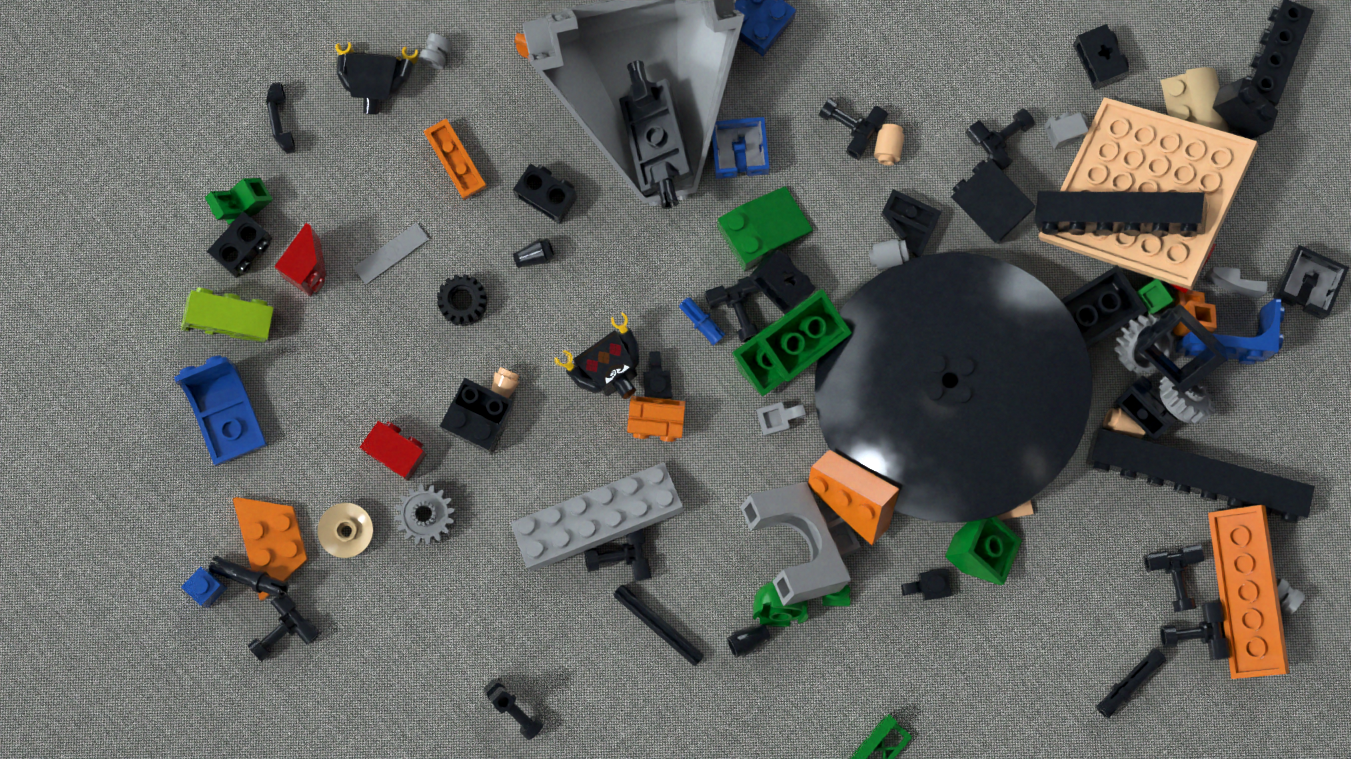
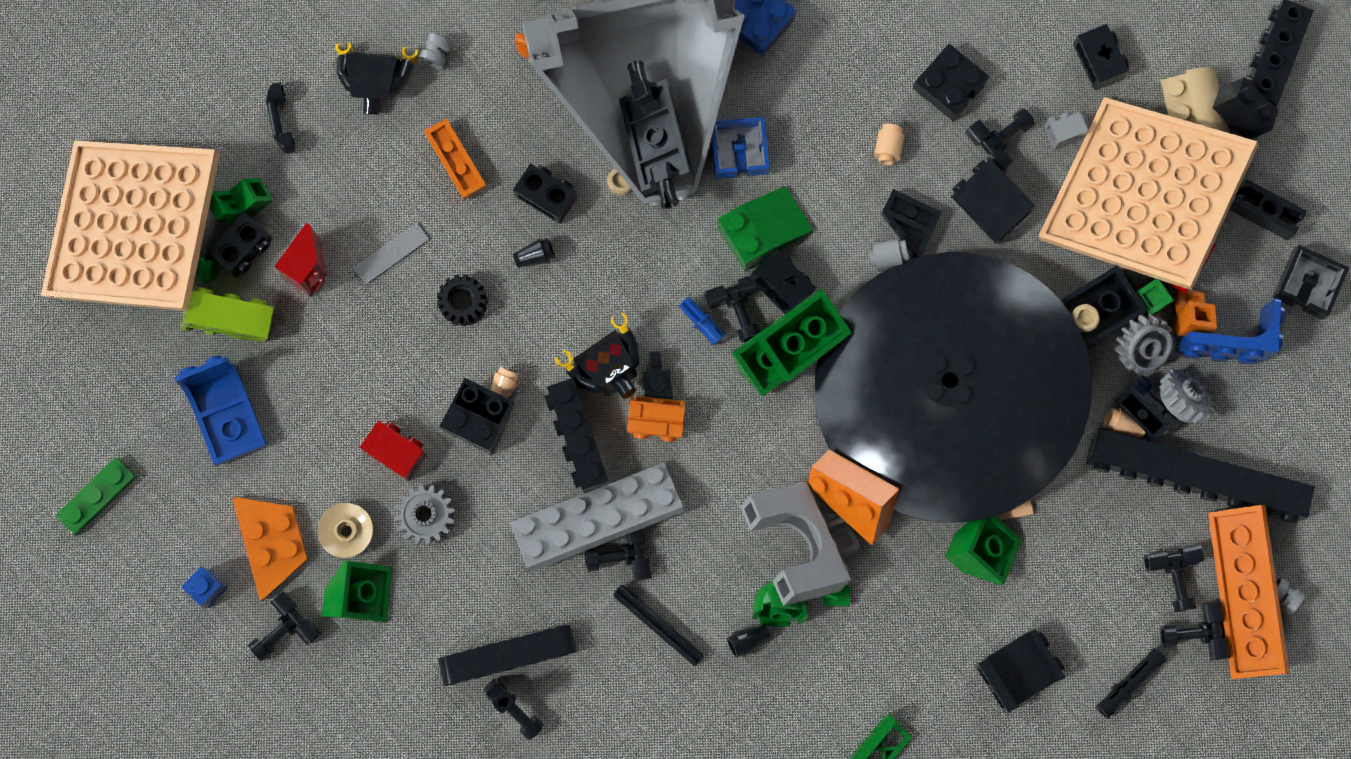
black pin [209,556,289,599] -> none
light grey plate [756,402,806,437] -> none
black bar [819,98,888,160] -> none
black plate [901,569,952,601] -> none
black brick [1034,191,1208,237] -> none
black window [1137,304,1227,393] -> none
light grey slope [1206,267,1267,298] -> none
none -> light nougat plate [41,141,220,311]
none -> green plate [55,457,137,536]
none -> green cone [194,256,218,283]
none -> green slope [322,561,392,622]
none -> black beam [438,625,577,686]
none -> black brick [544,378,609,493]
none -> tan tile [607,169,632,196]
none -> black piece [913,44,990,121]
none -> black panel [974,629,1066,713]
none -> tan tile [1071,304,1100,333]
none -> black piece [1229,179,1307,241]

